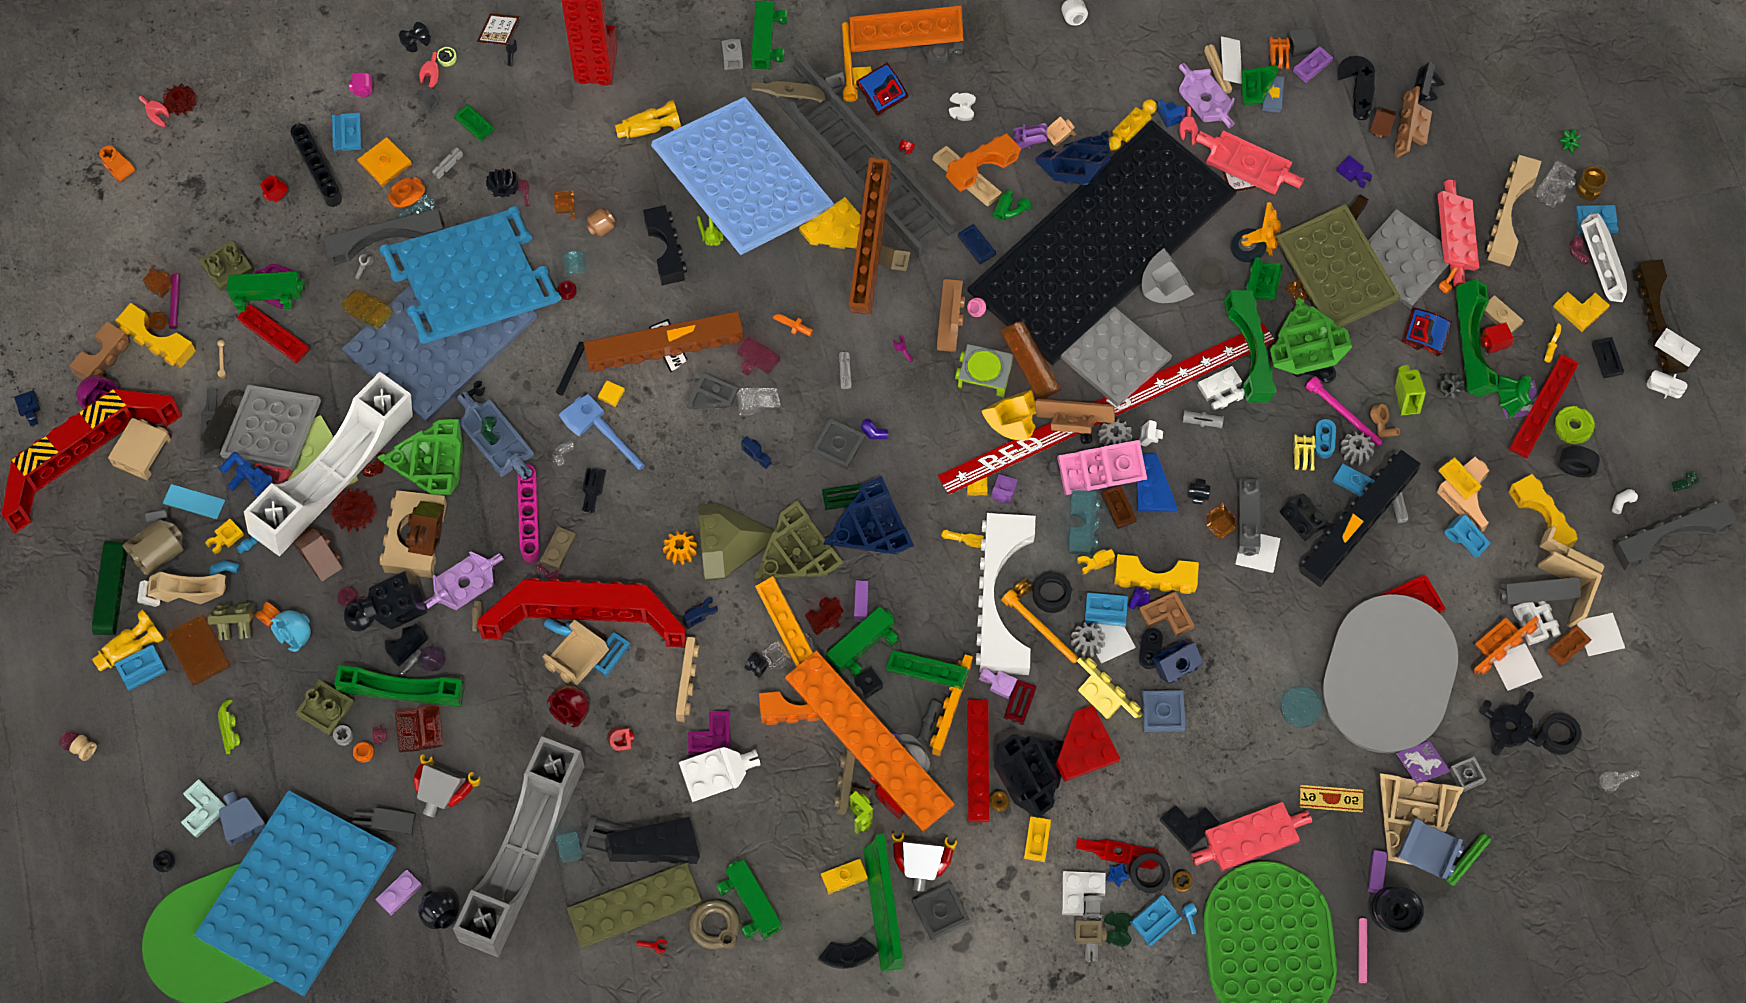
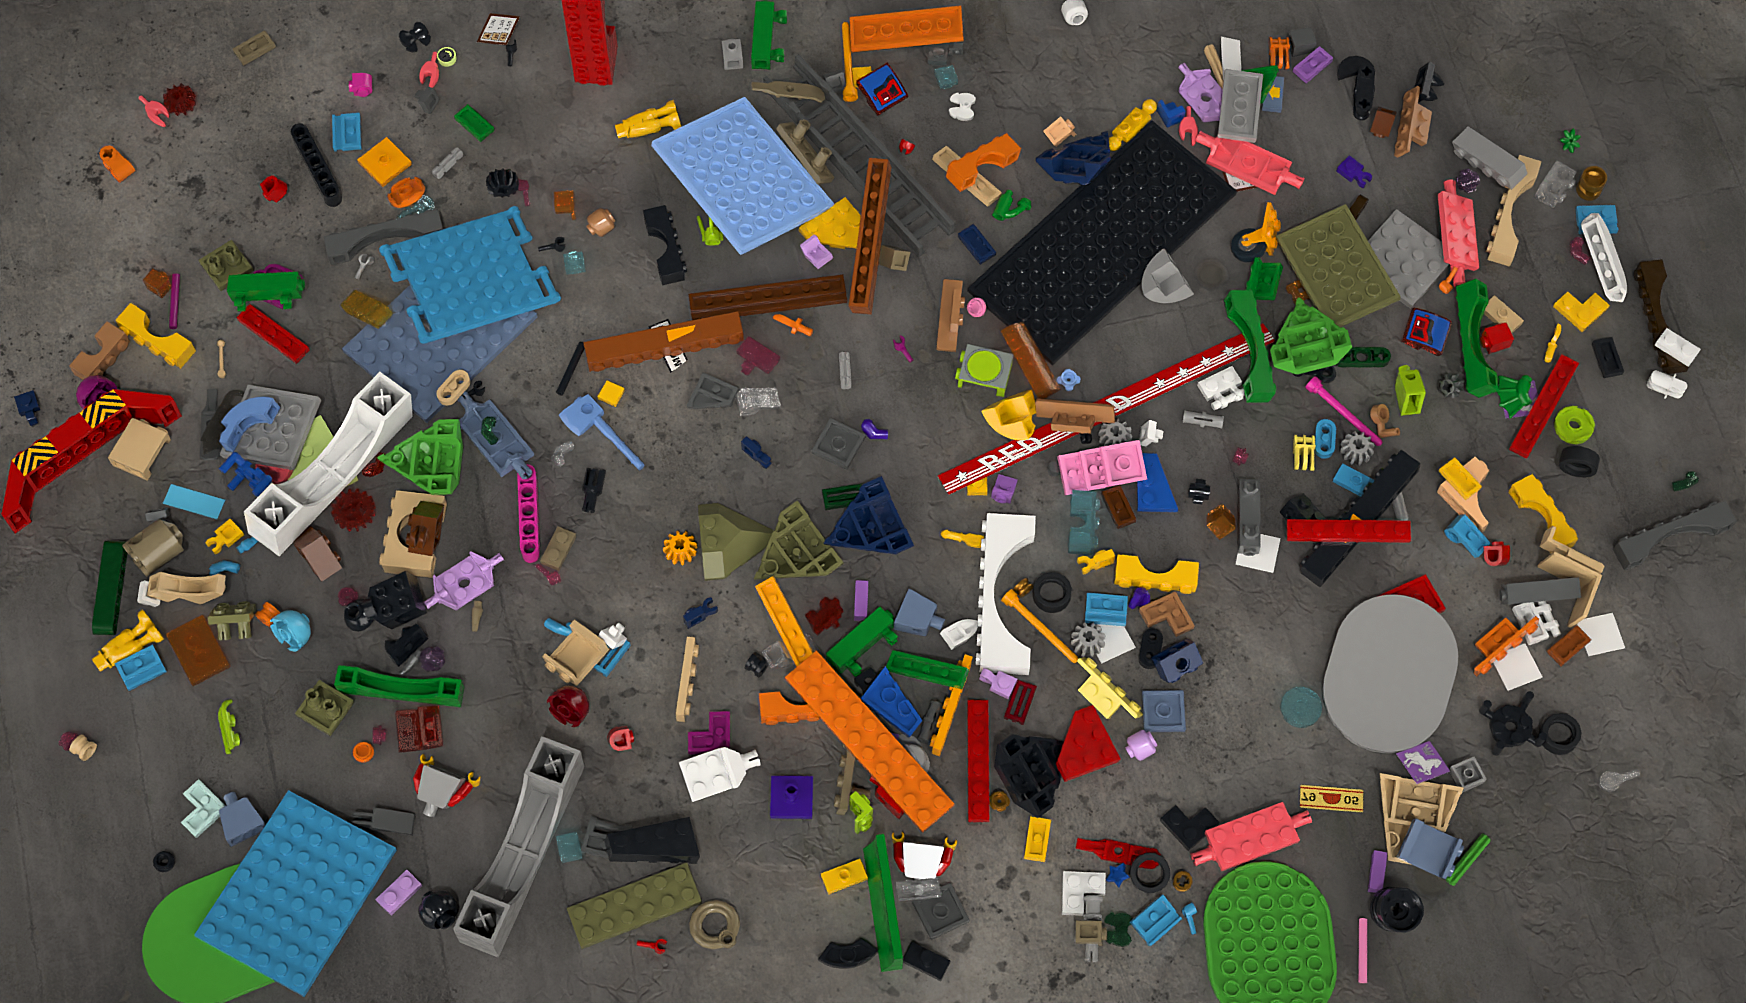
clear orange plate [149,312,168,331] -> none
light grey bush [333,725,353,746] -> none
red slope [477,578,687,648] -> none
dark red plate [557,281,577,300] -> none
green brick [716,860,782,940] -> none
medium lavender arm [1013,123,1047,149] -> none
light grey plate [1061,307,1172,407] -> none
white arm [1611,489,1638,514] -> none
none -> medium blue arch [219,397,280,452]
none -> dark tan plate [233,30,276,66]
none -> tan plate [437,370,471,406]
none -> black hand [538,237,565,252]
none -> white tile [598,623,627,649]
none -> reddish brown plate [688,274,847,320]
none -> dark purple tile [770,776,813,819]
none -> dark tan plate [776,119,834,185]
none -> lavender bracket [800,234,833,269]
none -> blue wing [860,666,922,738]
none -> sand blue torso [894,589,945,636]
none -> clear plate [896,878,942,901]
none -> black tile [903,942,951,981]
none -> clear light blue tile [935,65,958,90]
none -> white plate [940,619,978,650]
none -> light blue plate [1057,369,1081,391]
none -> lavender head [1125,730,1158,761]
none -> light grey plate [1217,69,1263,143]
none -> clear pink plate [1232,447,1249,466]
none -> red plate [1287,519,1411,543]
none -> dark green beam [1336,347,1391,367]
none -> light grey brick [1452,126,1527,190]
none -> clear purple gear [1456,168,1480,194]
none -> red plate [1484,541,1510,566]

